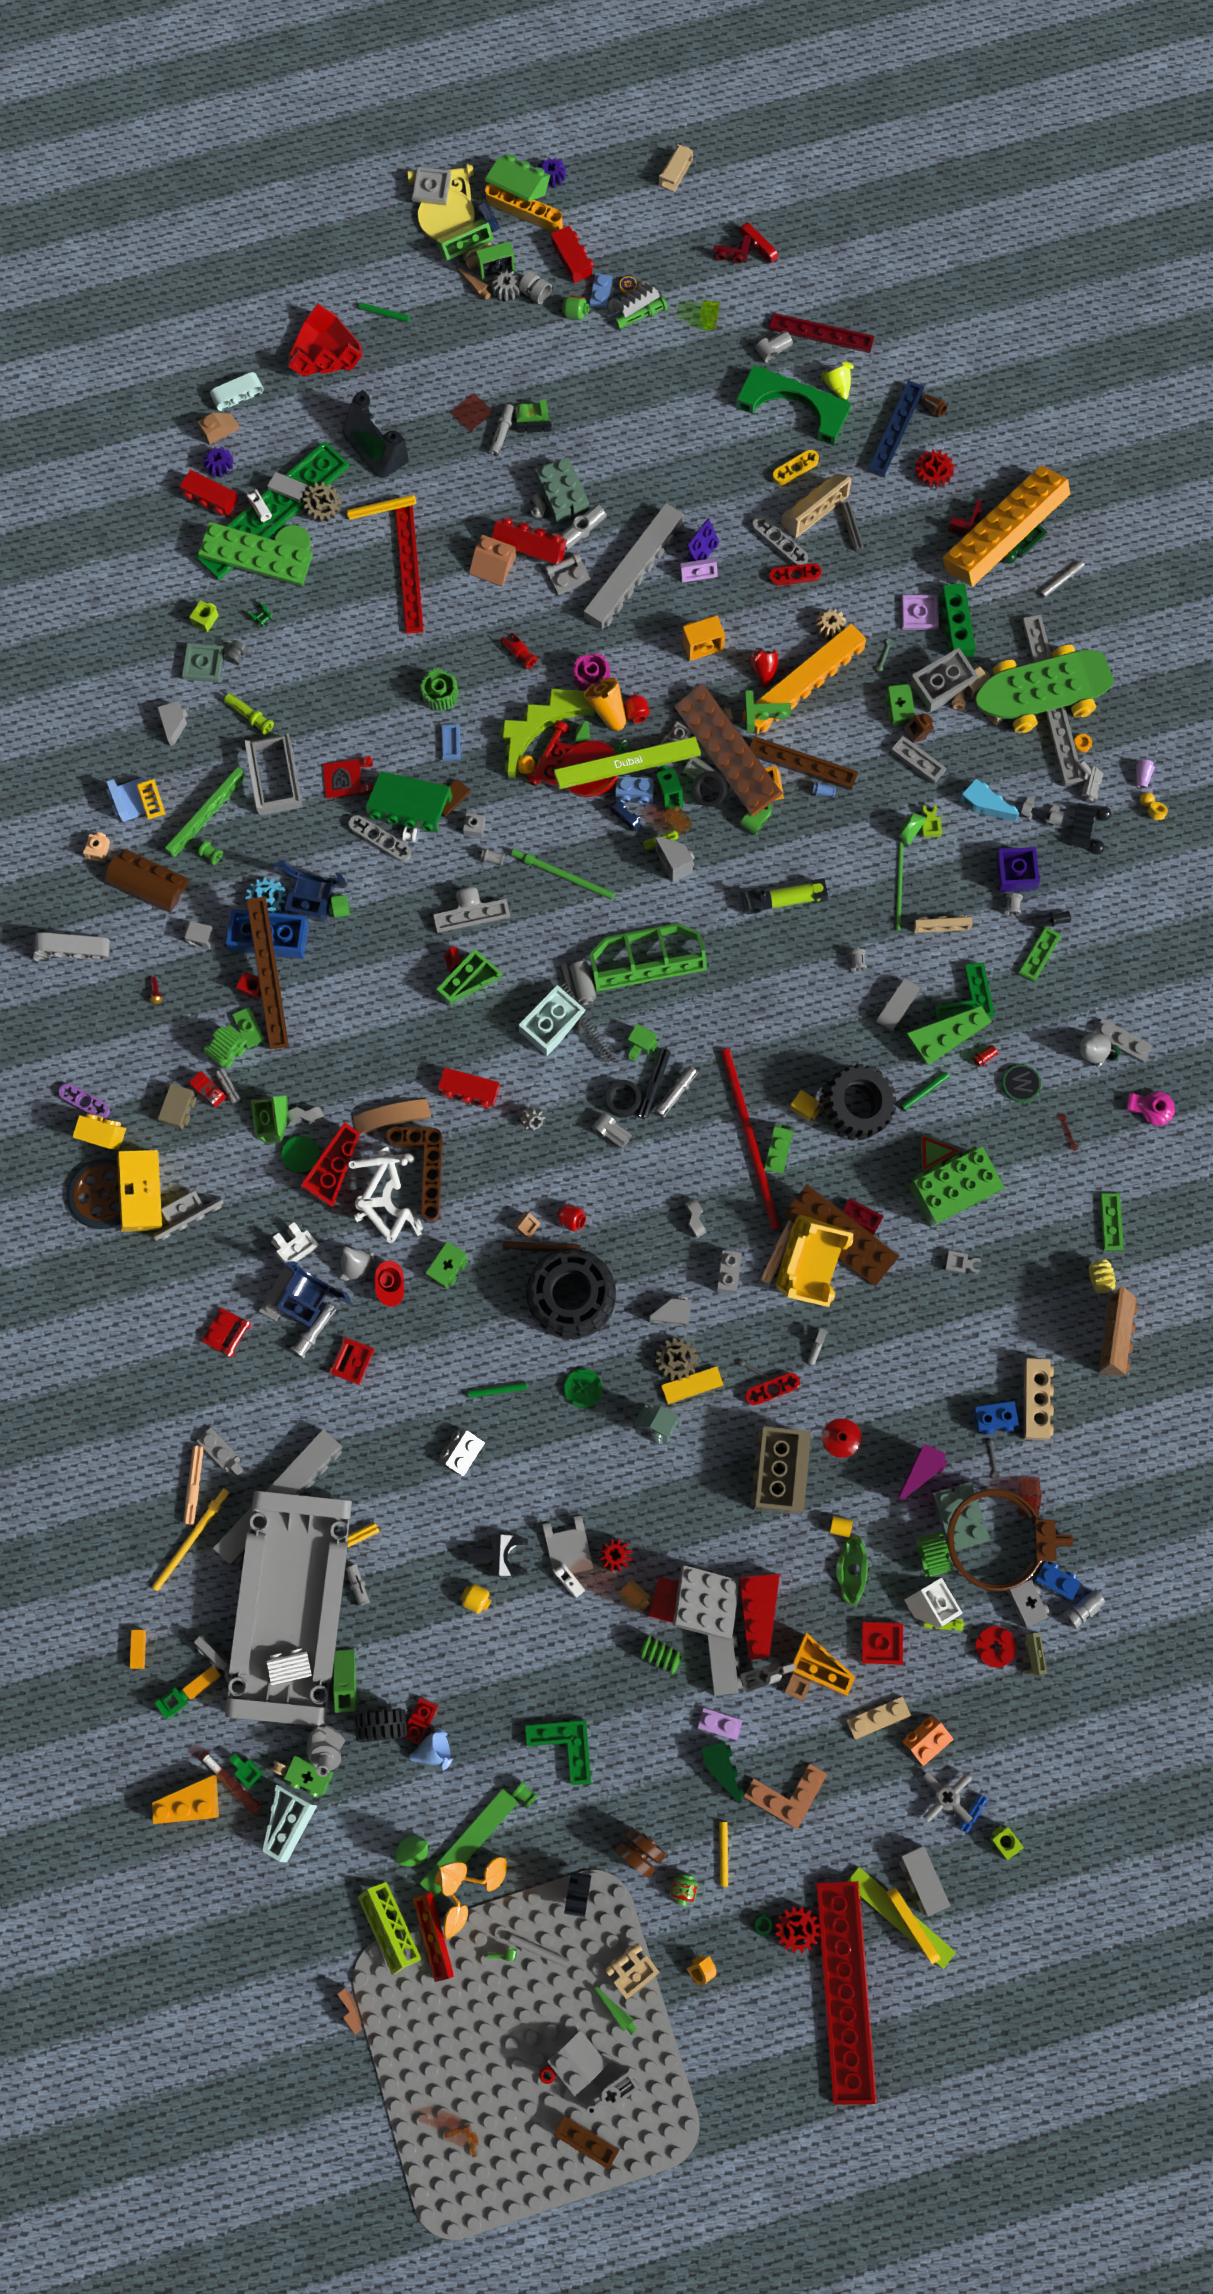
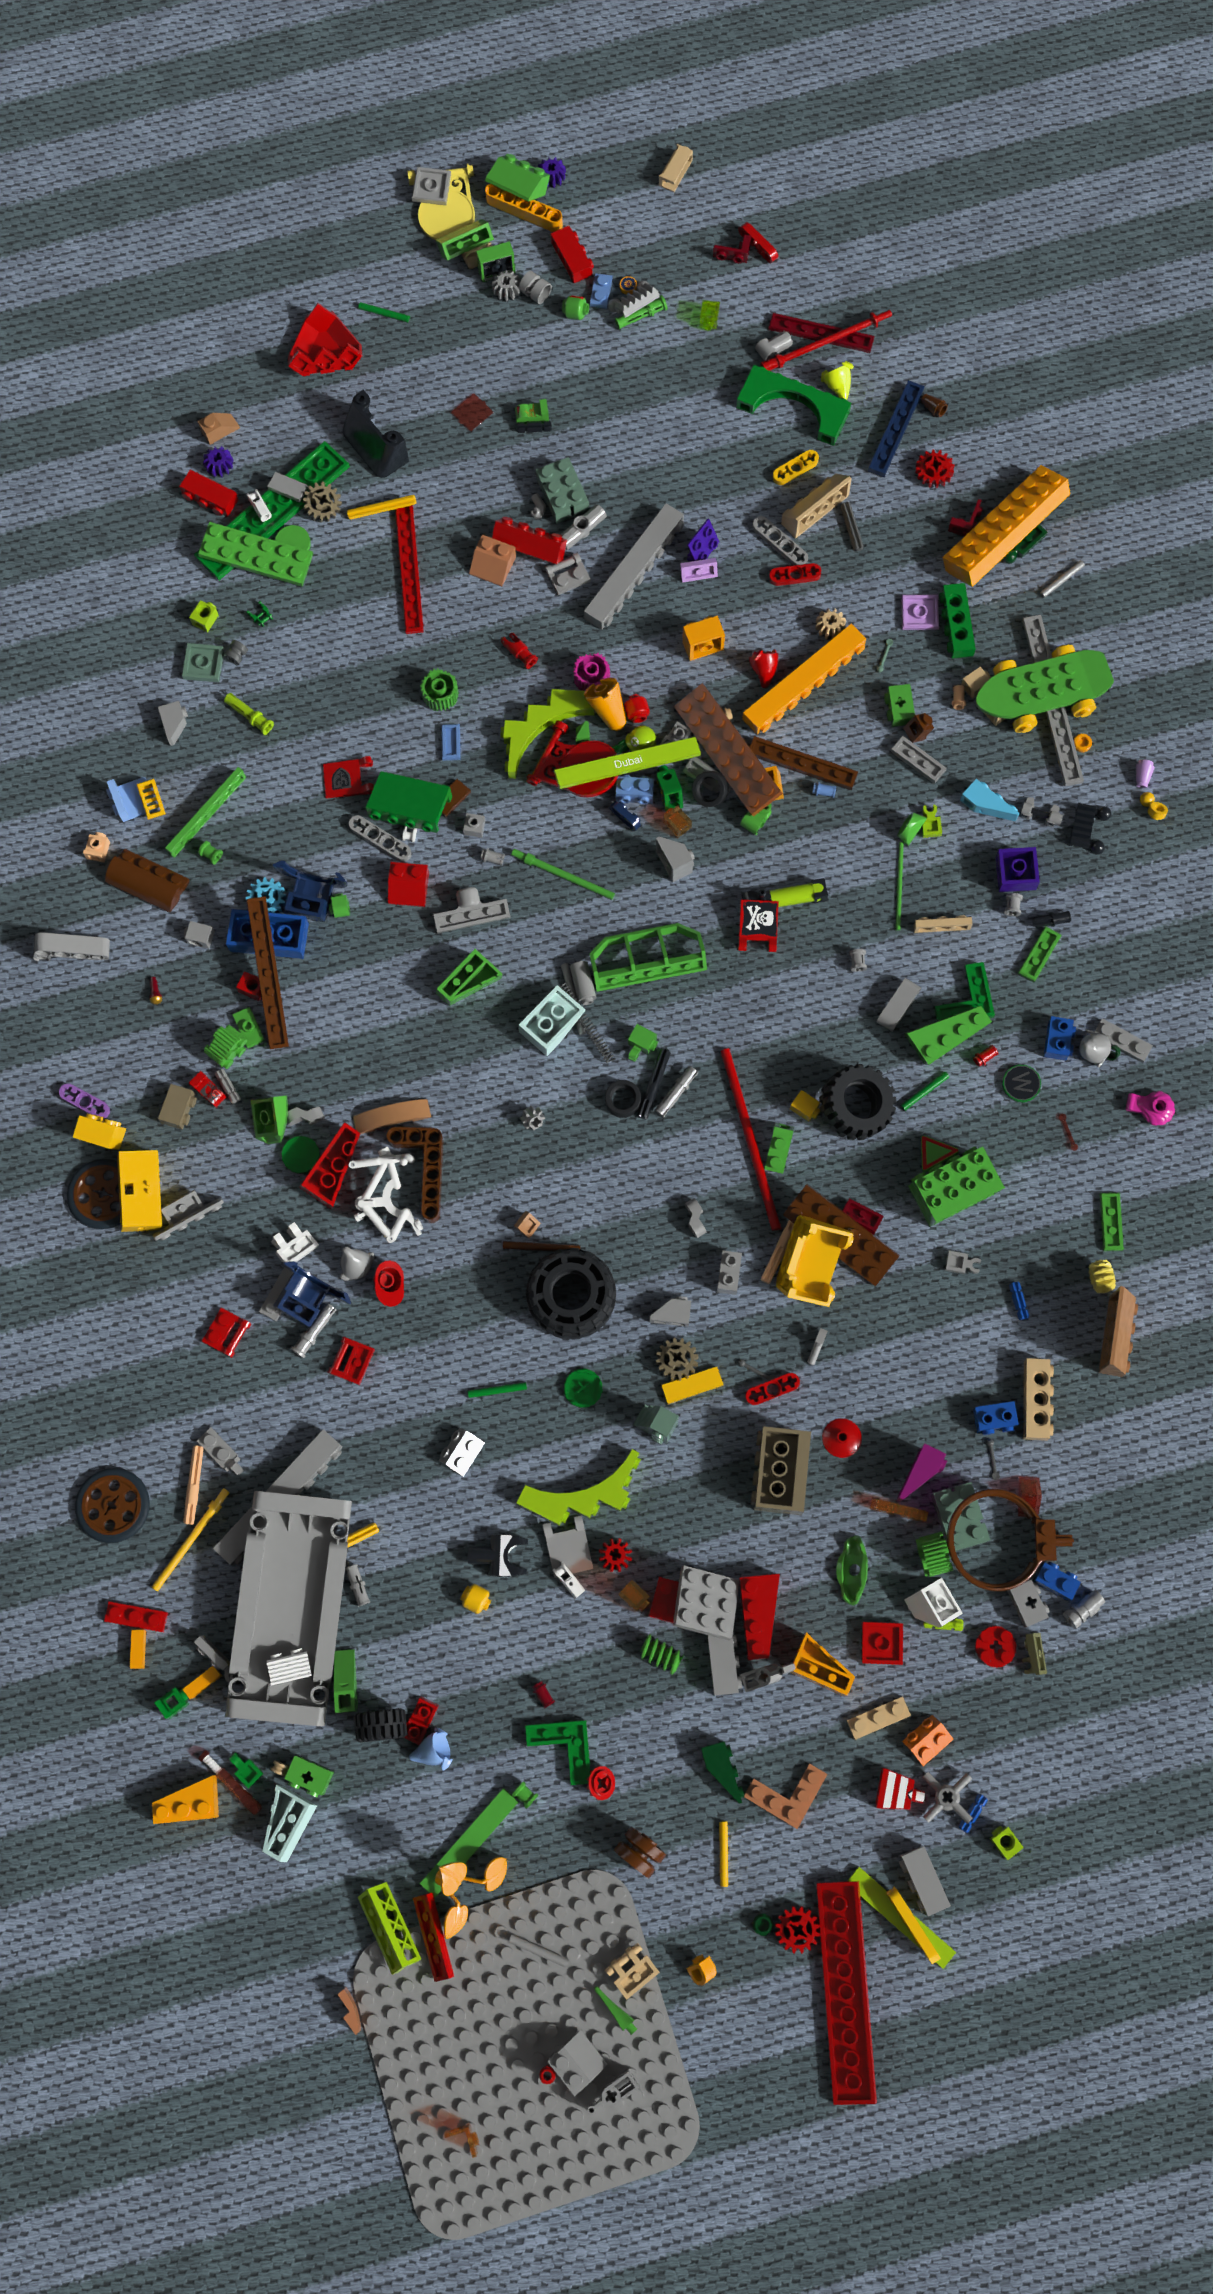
light aqua beam [210,372,264,411] -> none
light grey piece [245,733,303,815] -> none
light grey piece [306,1726,346,1777] -> none
bright green piece [395,1835,428,1867] -> none
bright green brick [426,1241,468,1289] -> none
red brick [438,1067,500,1109] -> none
red plate [443,947,462,973] -> none
medium nougat piece [457,267,491,299] -> none
dark blue plate [477,199,500,232] -> none
bright green hand [487,1947,518,1961] -> none
light grey pin [489,404,515,457] -> none
light orange tile [517,756,535,774] -> none
reddish brown plate [554,2114,620,2170] -> none
red head [556,1204,586,1232] -> none
black gear [564,1872,592,1918] -> none
light grey piece [591,1112,632,1149] -> none
lime axle [643,830,679,850] -> none
bright green head [669,1873,698,1906] -> none
lavender plate [698,1708,743,1740] -> none
bright green bracket [745,691,791,733] -> none
medium nougat plate [784,1674,811,1701] -> none
yellow piece [829,1516,853,1538] -> none
light grey slope [911,648,979,713] -> none
light grey piece [1078,760,1104,803] -> none
none -> wedge [75,1468,150,1543]
none -> red plate [104,1602,168,1633]
none -> red slope [388,862,429,907]
none -> lime arch [516,1449,641,1526]
none -> dark red pin [532,1681,555,1709]
none -> red gear [587,1766,615,1800]
none -> lime helmet [625,725,656,752]
none -> flag [739,900,779,952]
none -> red bar [761,309,892,371]
none -> clear orange beam [870,1499,929,1522]
none -> torso [875,1768,925,1810]
none -> blue axle [1009,1282,1029,1320]
none -> blue brick [1043,1016,1076,1061]

